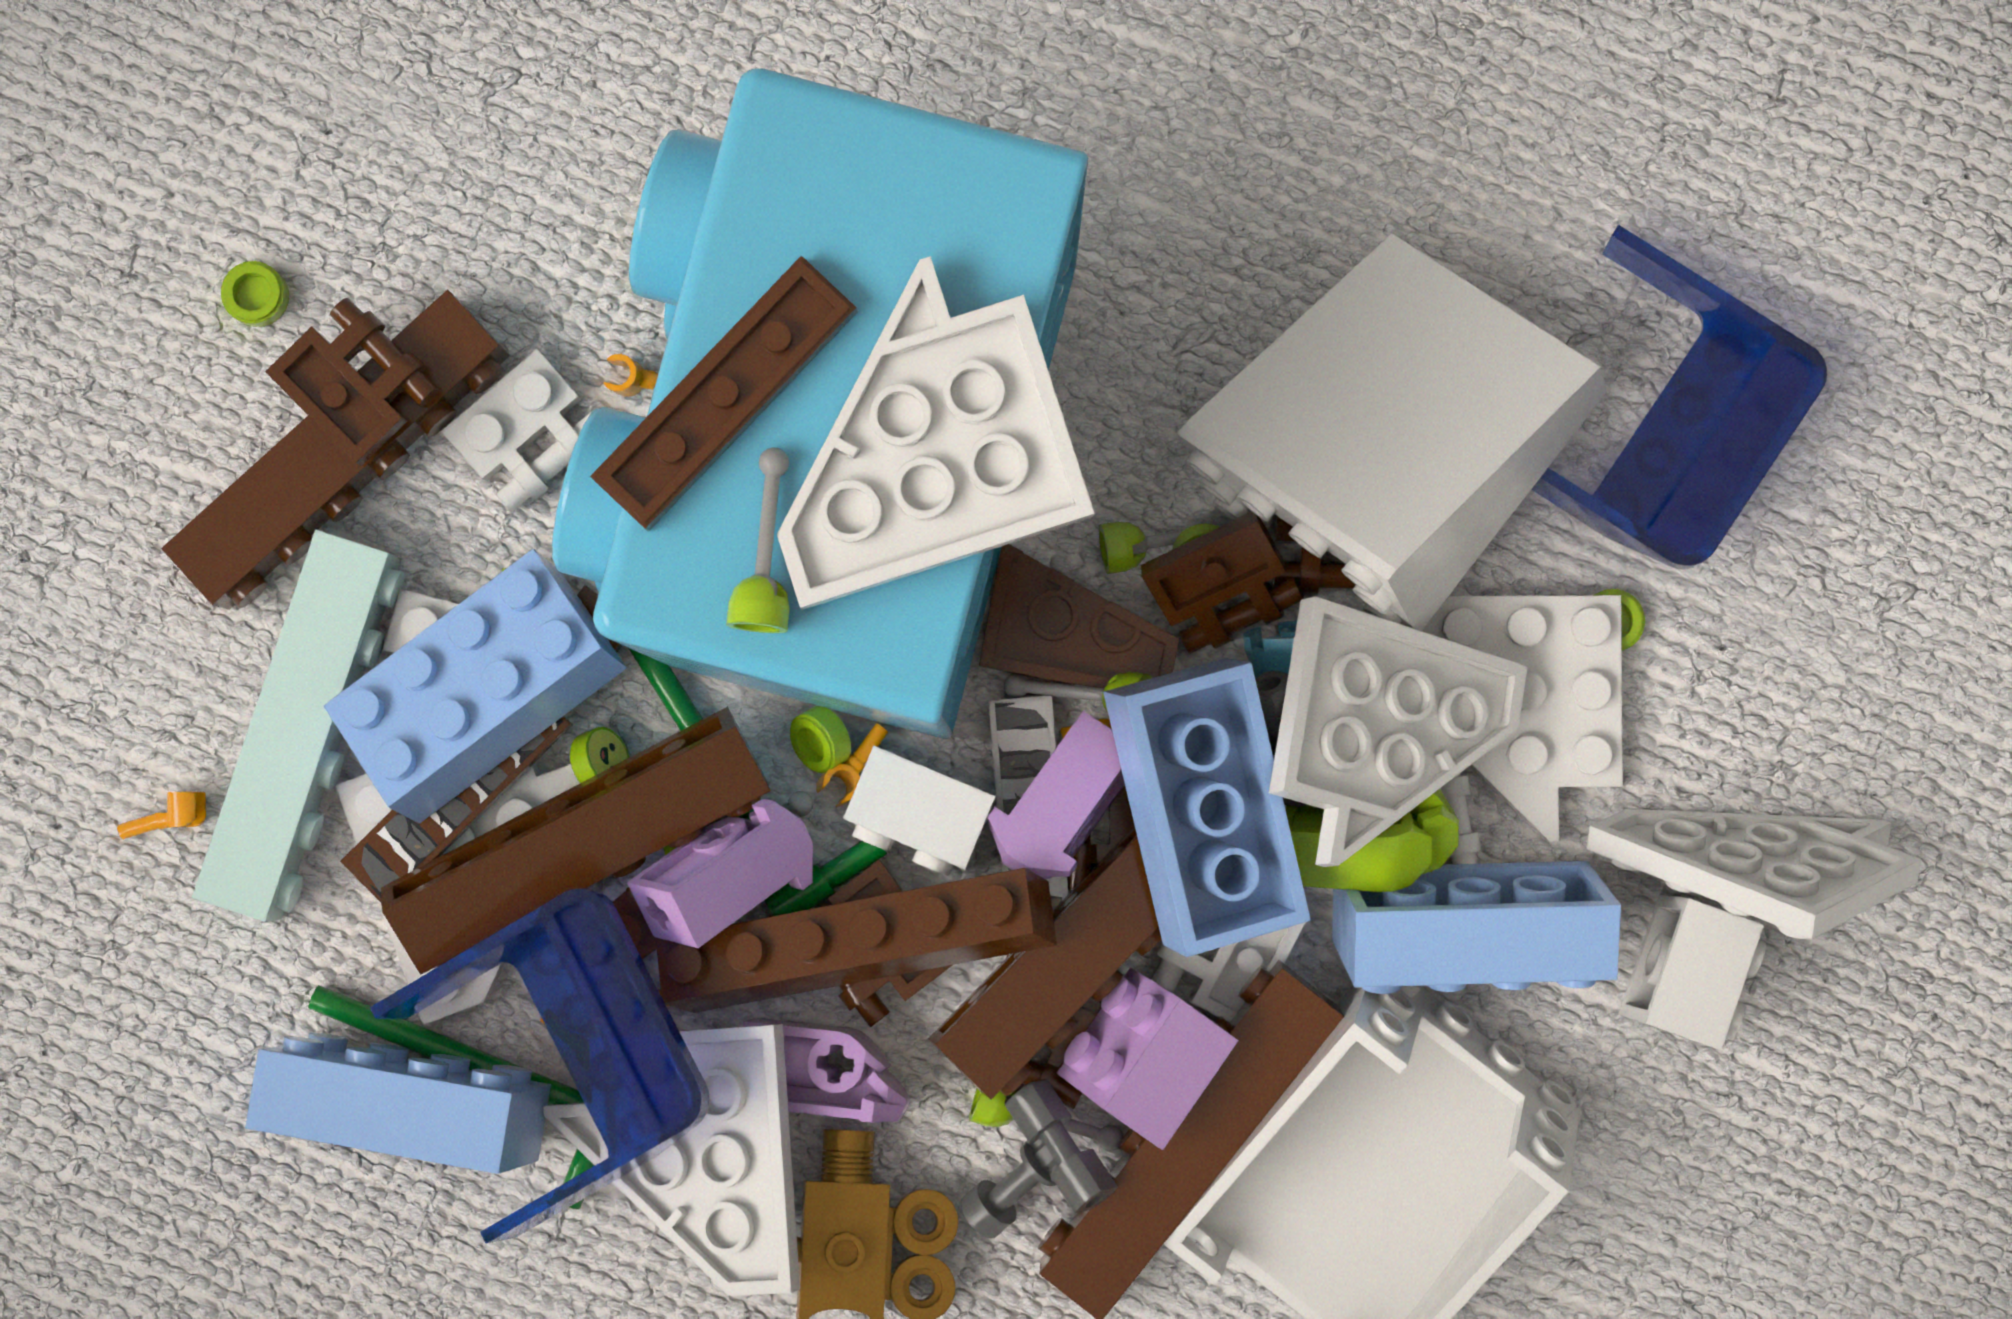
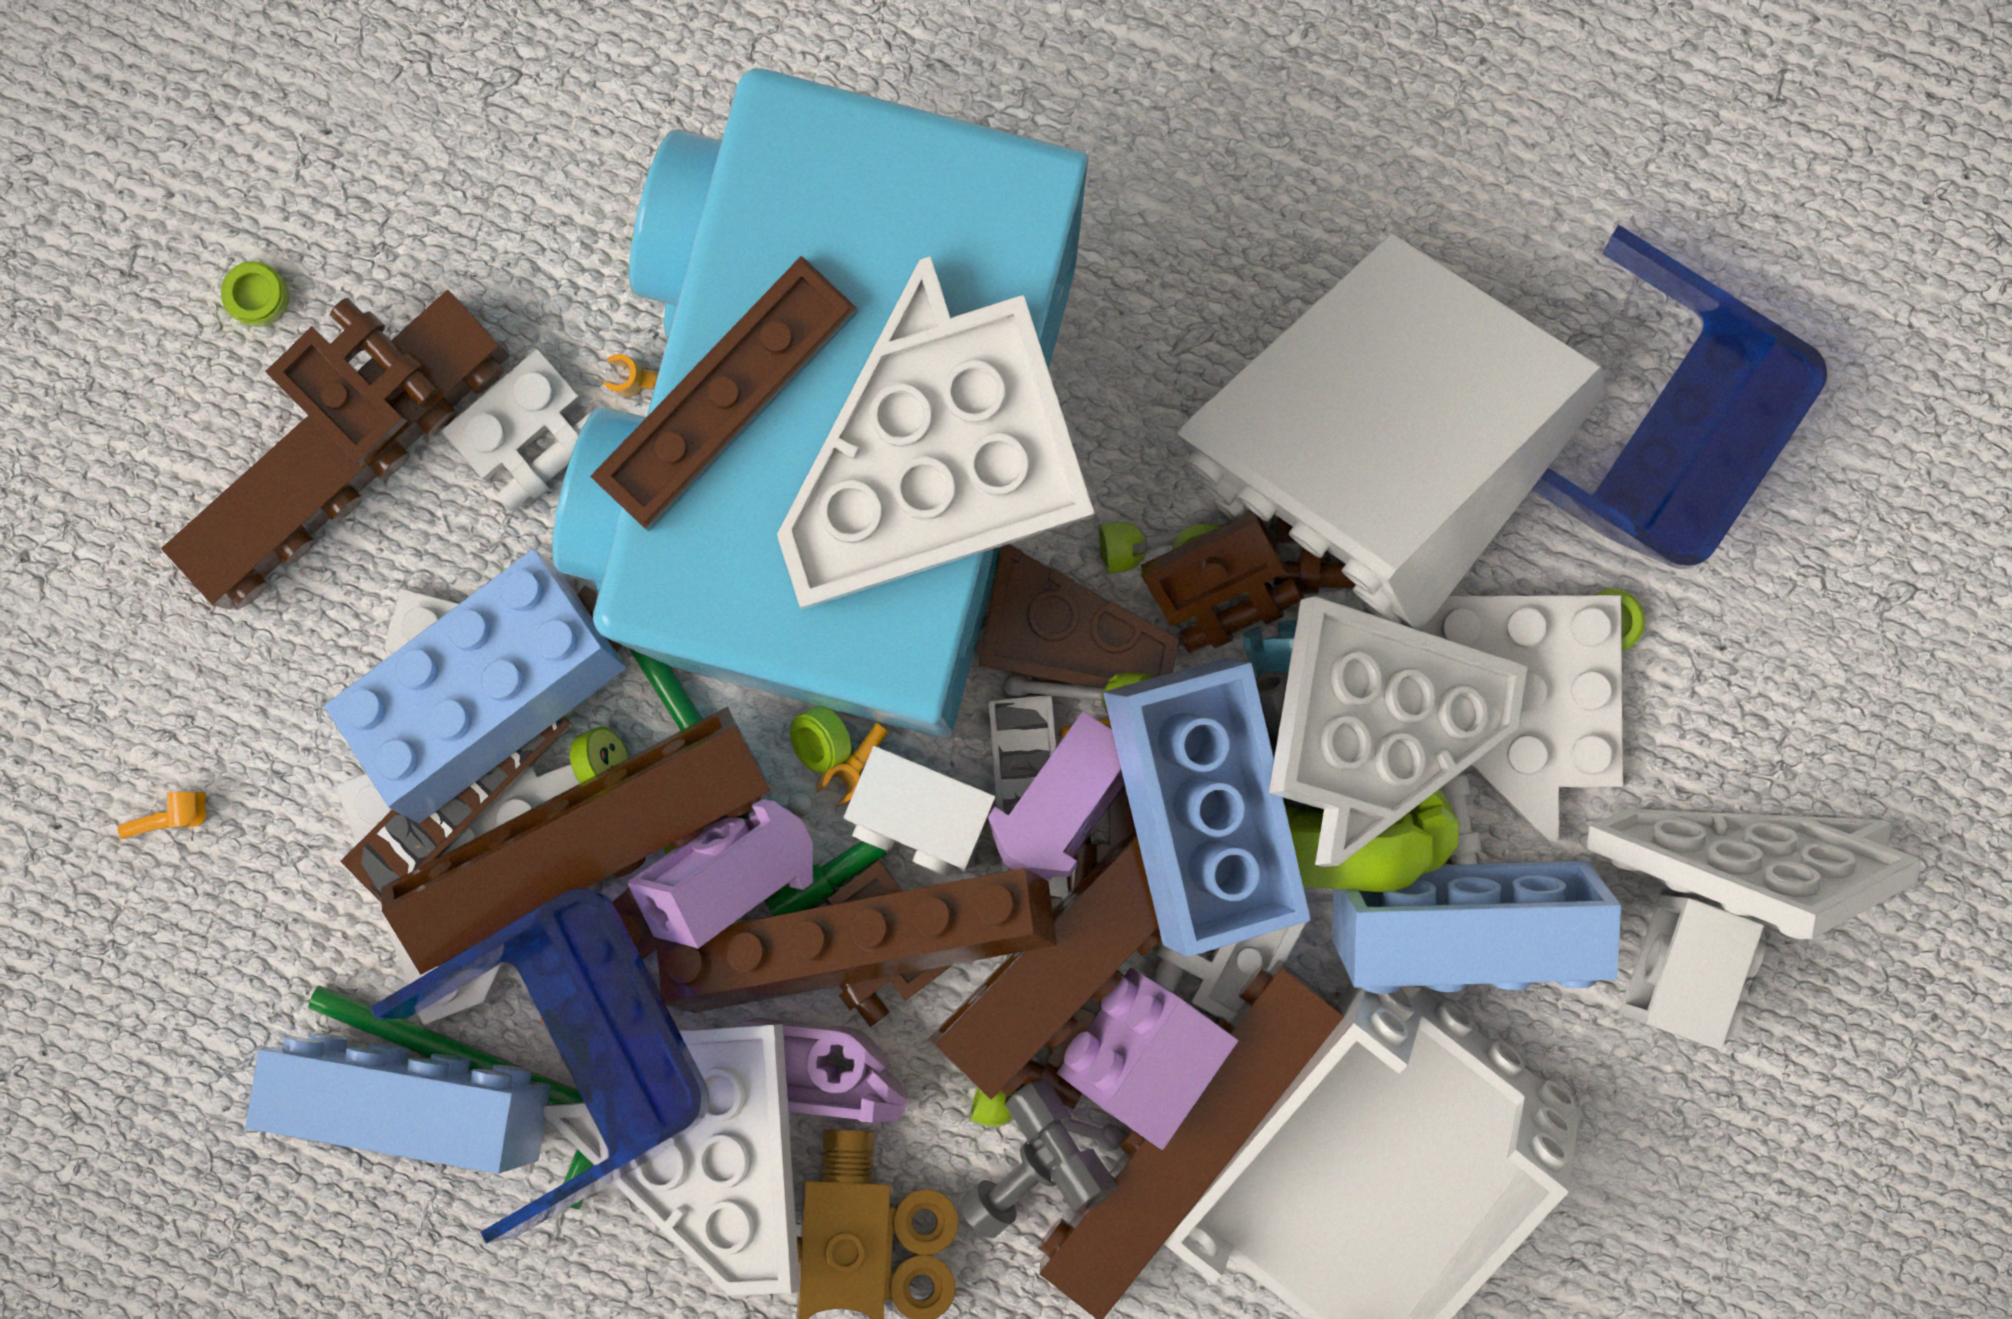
light aqua brick [192,529,405,922] -> none
hinge [726,447,790,633] -> none

